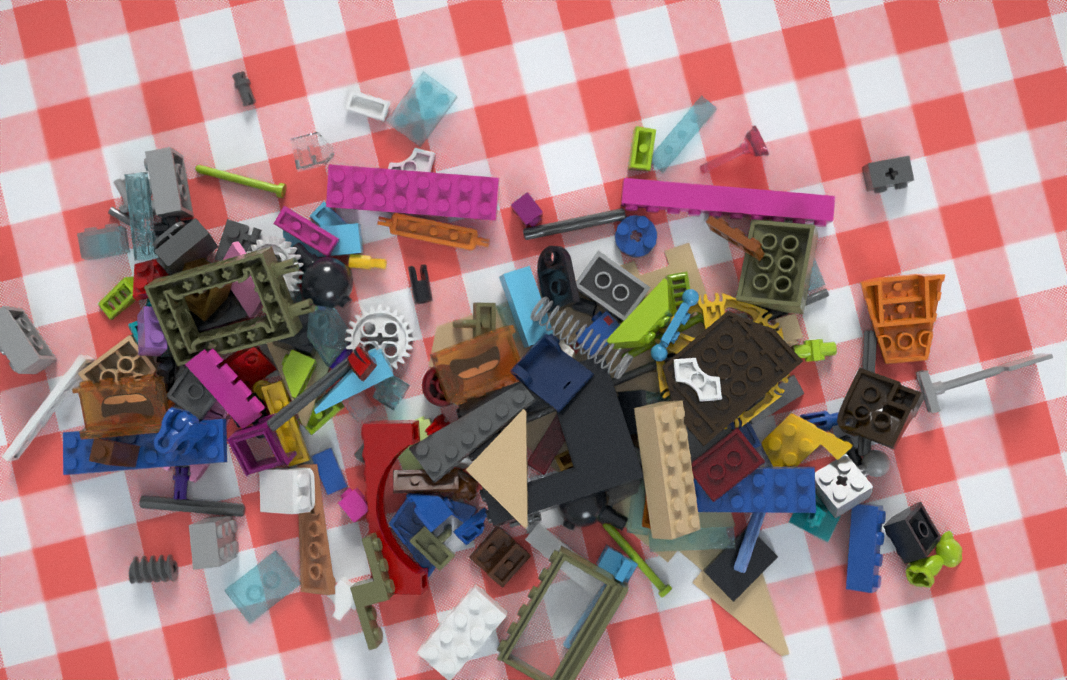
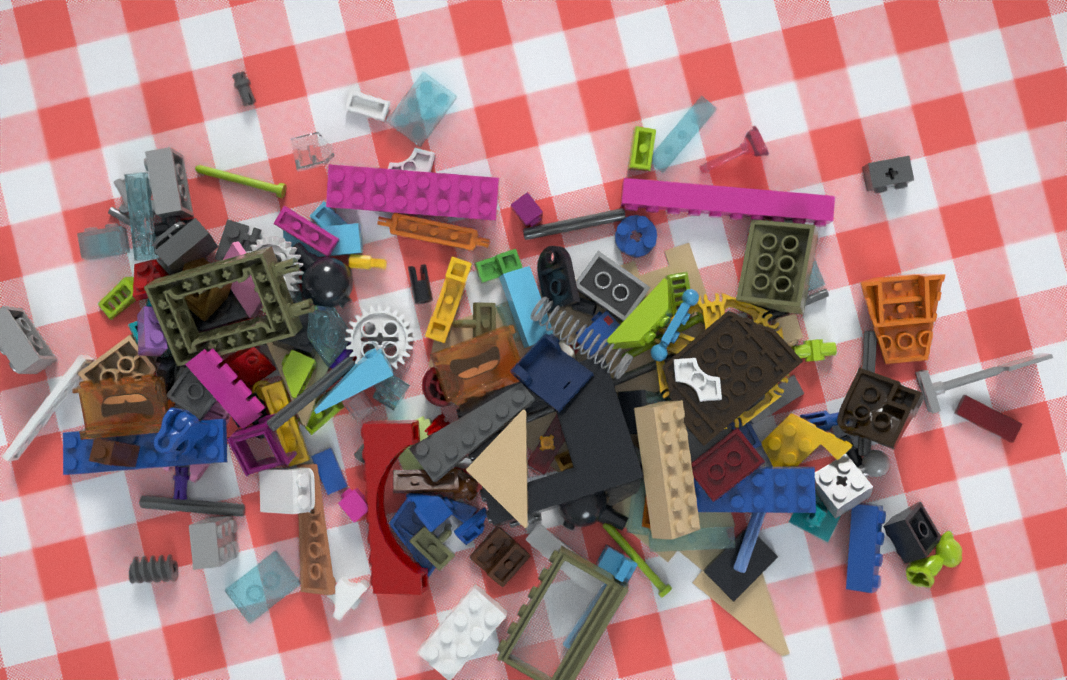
slope [347,343,377,382] -> none
olive bracket [350,532,395,650] -> none
dark orange plate [706,215,765,261] -> none
none -> yellow slope [425,257,472,343]
none -> bright green slope [474,249,523,284]
none -> light orange piece [539,435,555,451]
none -> dark red tile [954,395,1022,443]

